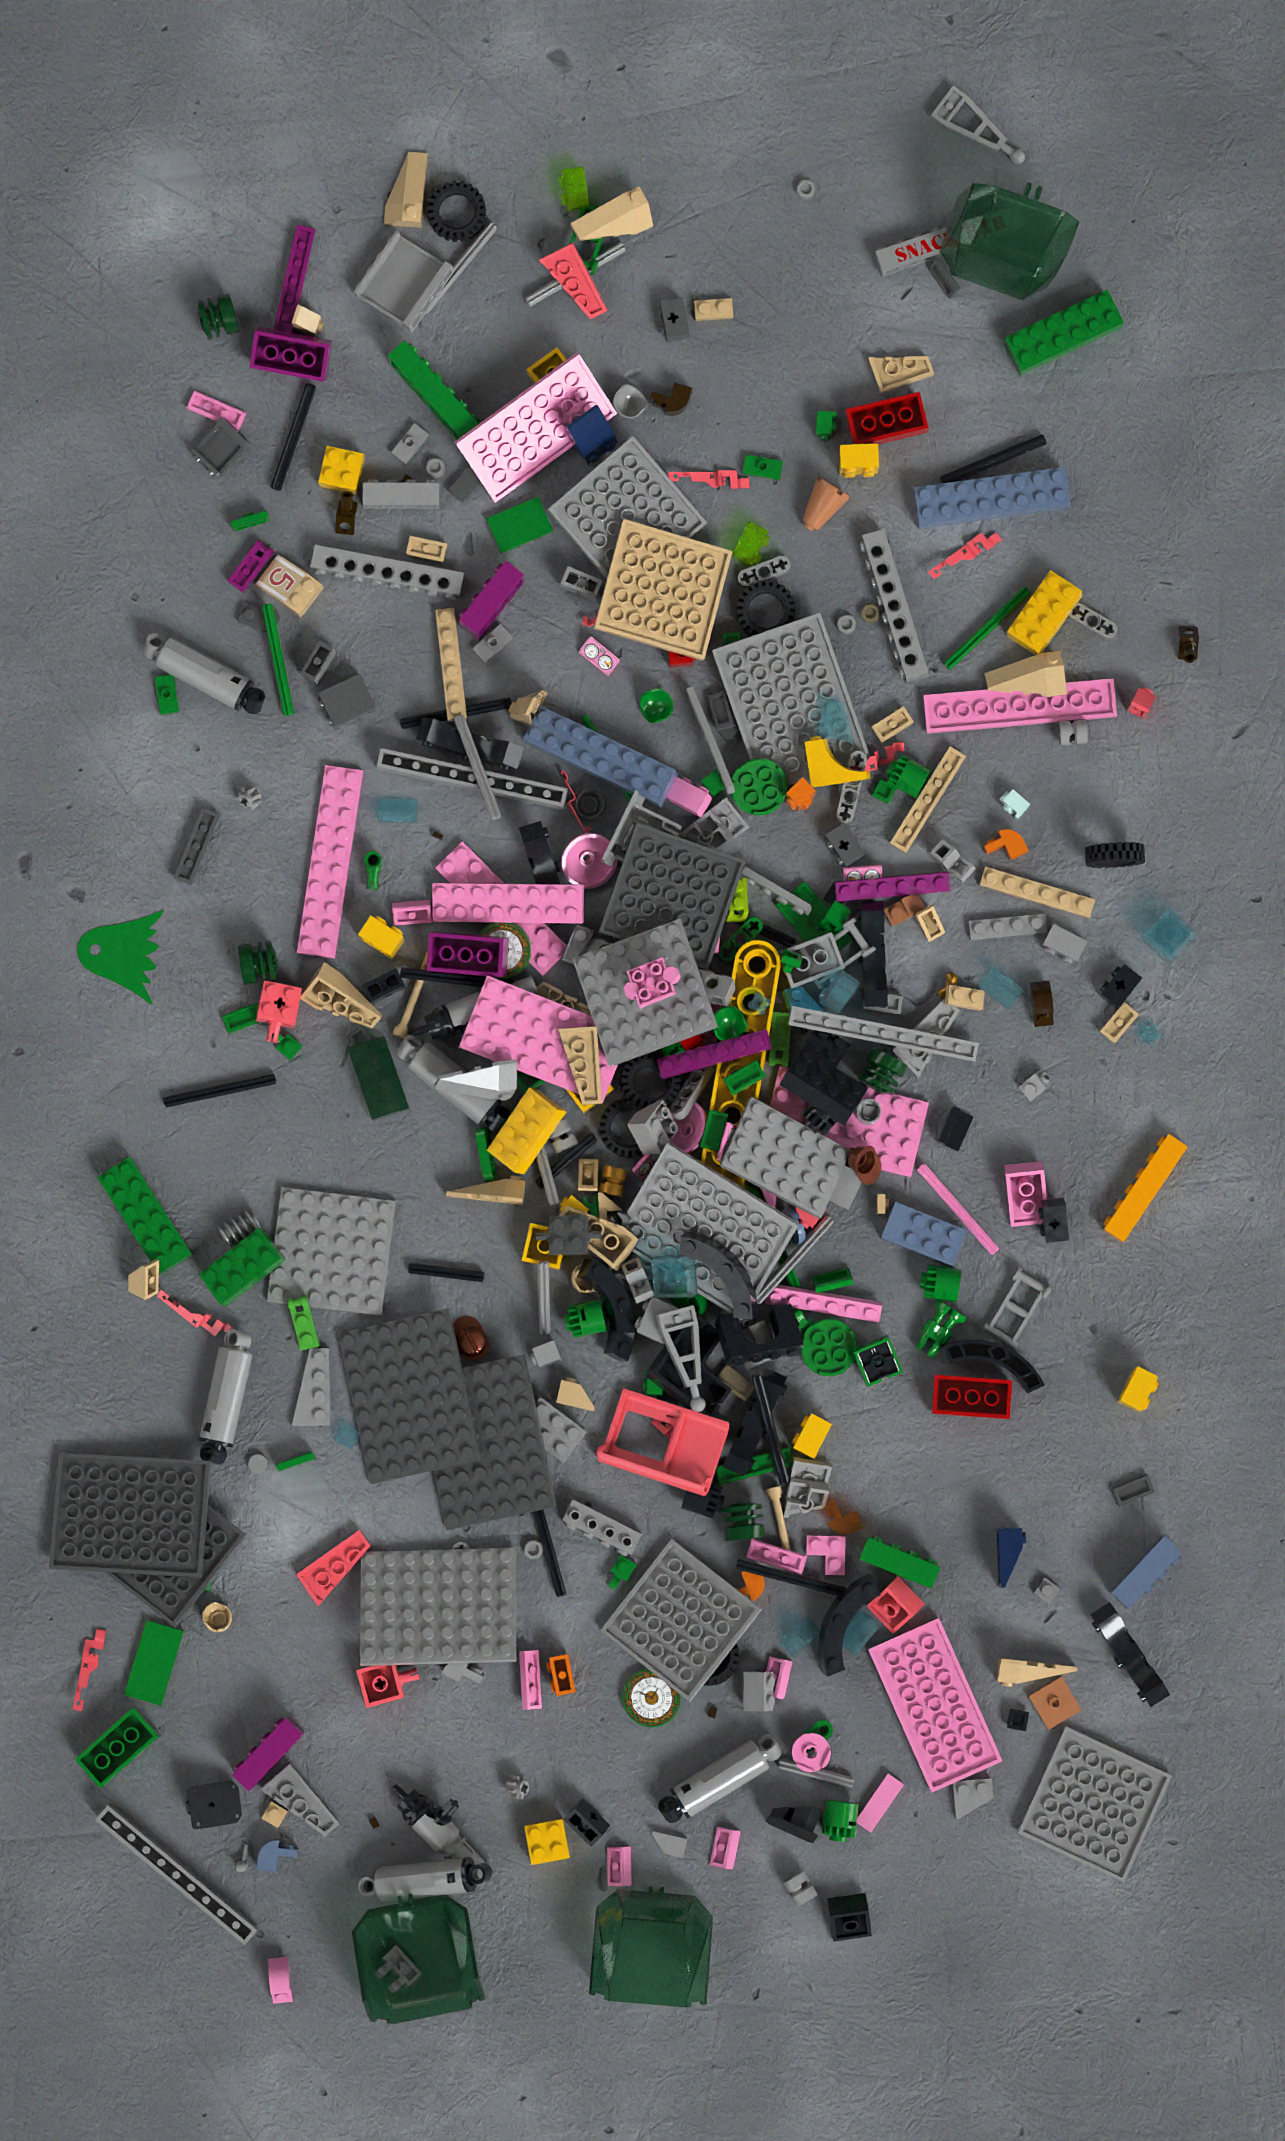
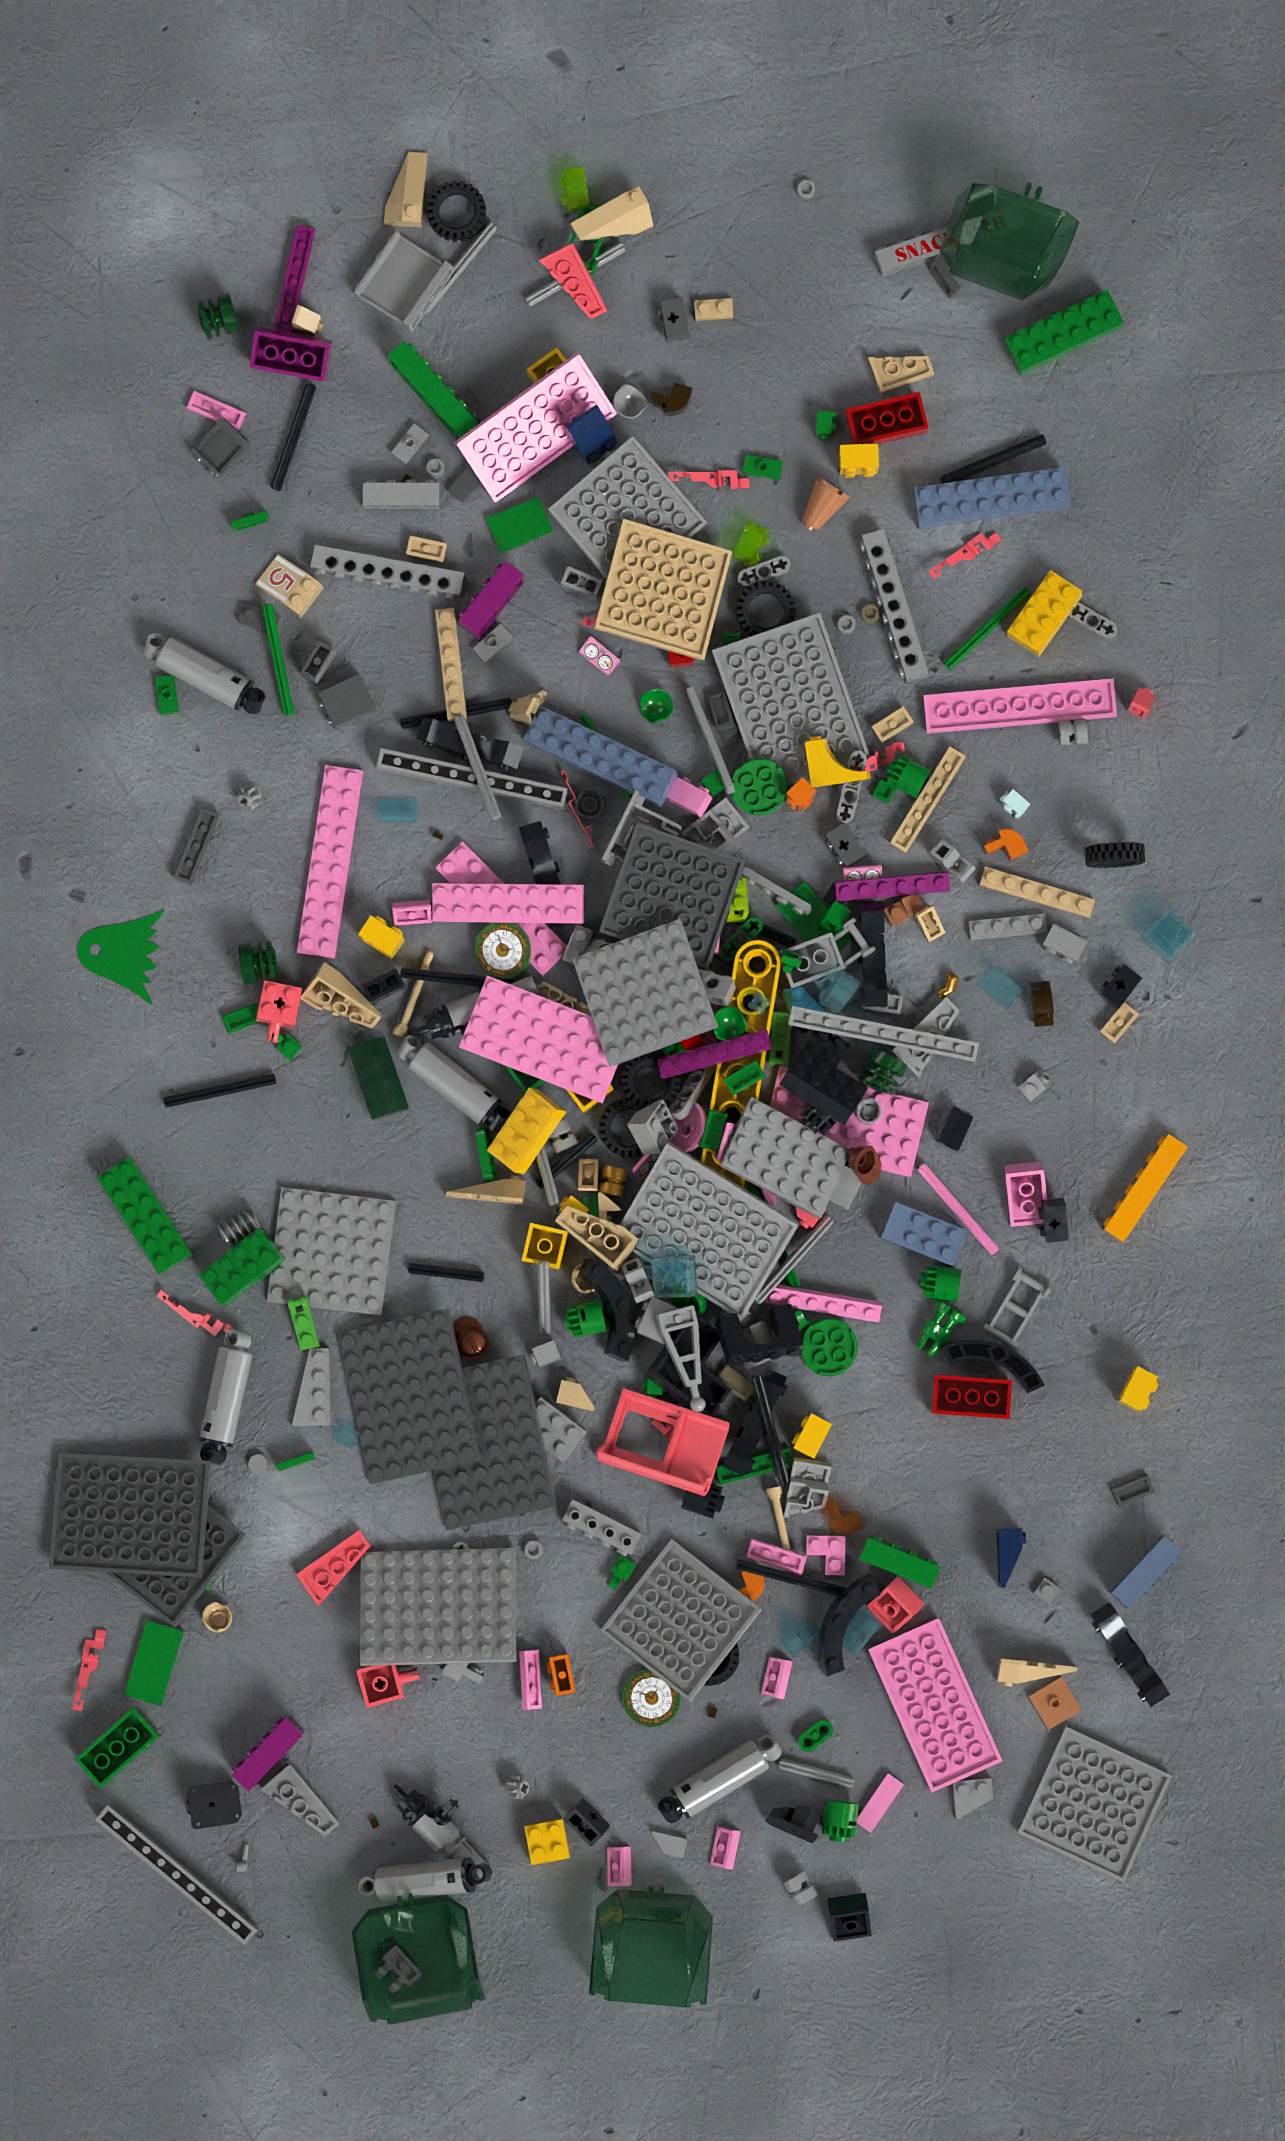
tan slope [128,1259,159,1300] -> none
magenta plate [228,540,275,593] -> none
sand blue brick [257,1839,299,1872] -> none
tan plate [262,1801,288,1828] -> none
bright pink brick [268,1957,293,2004] -> none
yellow brick [318,446,365,495] -> none
dark brown bracket [335,491,358,535] -> none
green pin [364,851,382,890] -> none
magenta brick [427,931,509,977] -> none
light grey wedge [434,1060,517,1101] -> none
black axle [533,1509,566,1597] -> none
dark grey plate [536,1215,602,1255] -> none
tan wing [558,1026,602,1105] -> none
bright pink dish [561,833,617,889] -> none
dark grey bar [611,1211,639,1244] -> none
bright pink piece [624,957,680,1008] -> none
black brick [680,1231,758,1320] -> none
dark green wheel [721,1502,765,1541] -> none
light grey brick [743,1672,775,1712] -> none
sand blue plate [783,1207,806,1245] -> none
bright pink plate [792,1733,831,1772] -> none
green tile [812,1268,854,1293] -> none
clear light blue wing [817,698,854,744] -> none
piece [851,1335,903,1387] -> none
tan plate [877,1194,889,1215] -> none
light grey plate [930,85,1025,165] -> none
tan plate [945,985,984,1011] -> none
tan wedge [985,651,1067,697] -> none
black plate [1006,1709,1029,1731] -> none
clear light blue plate [1138,1023,1163,1047] -> none
dark brown bracket [1178,626,1199,663] -> none

